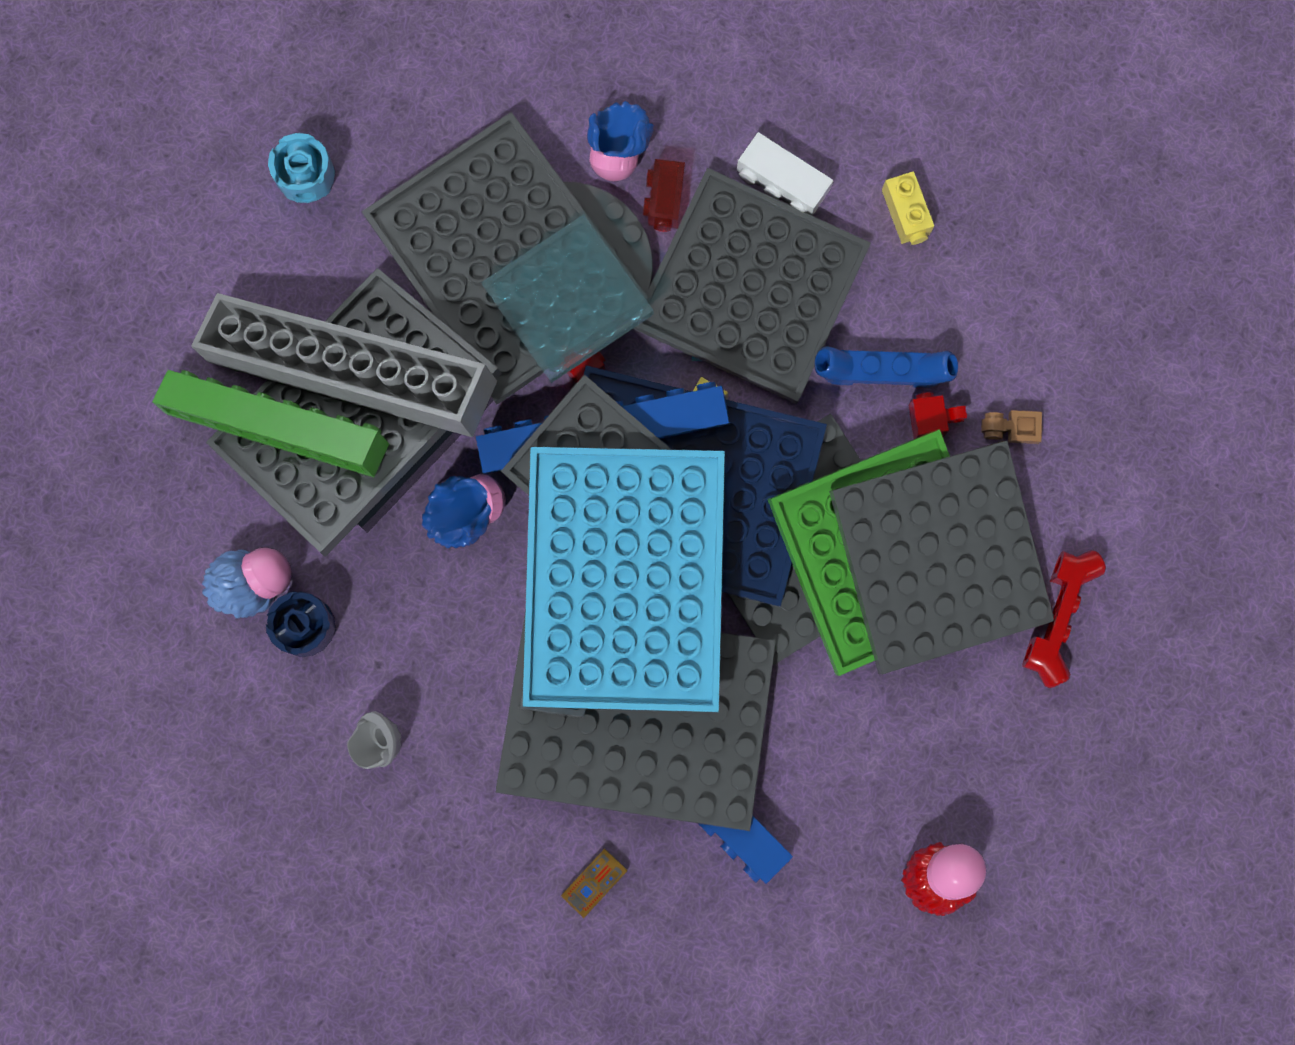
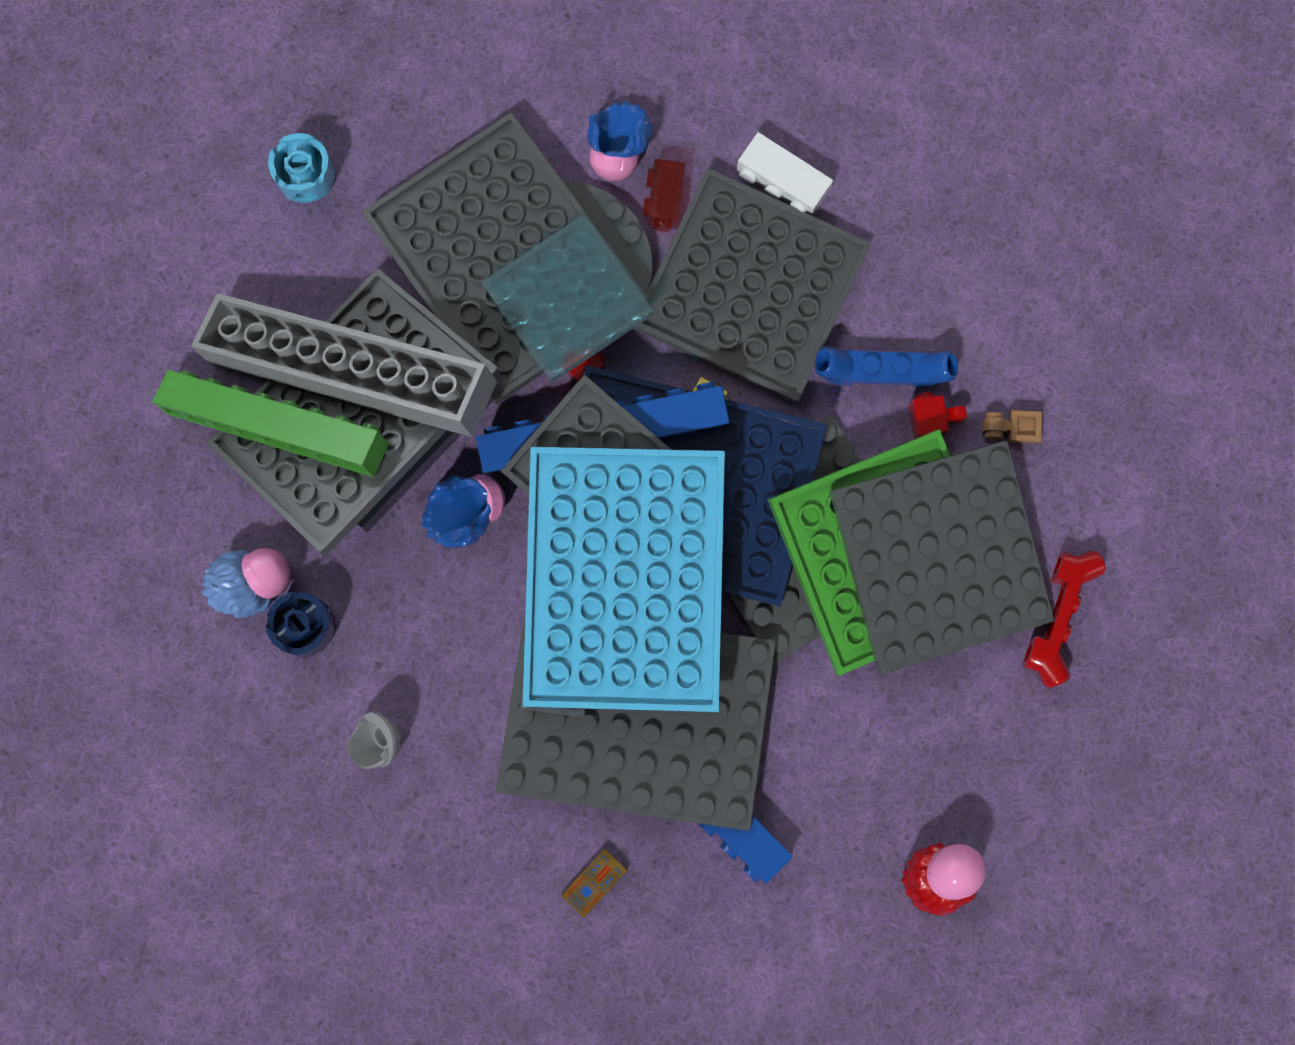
light yellow brick [882,171,934,245] -> none

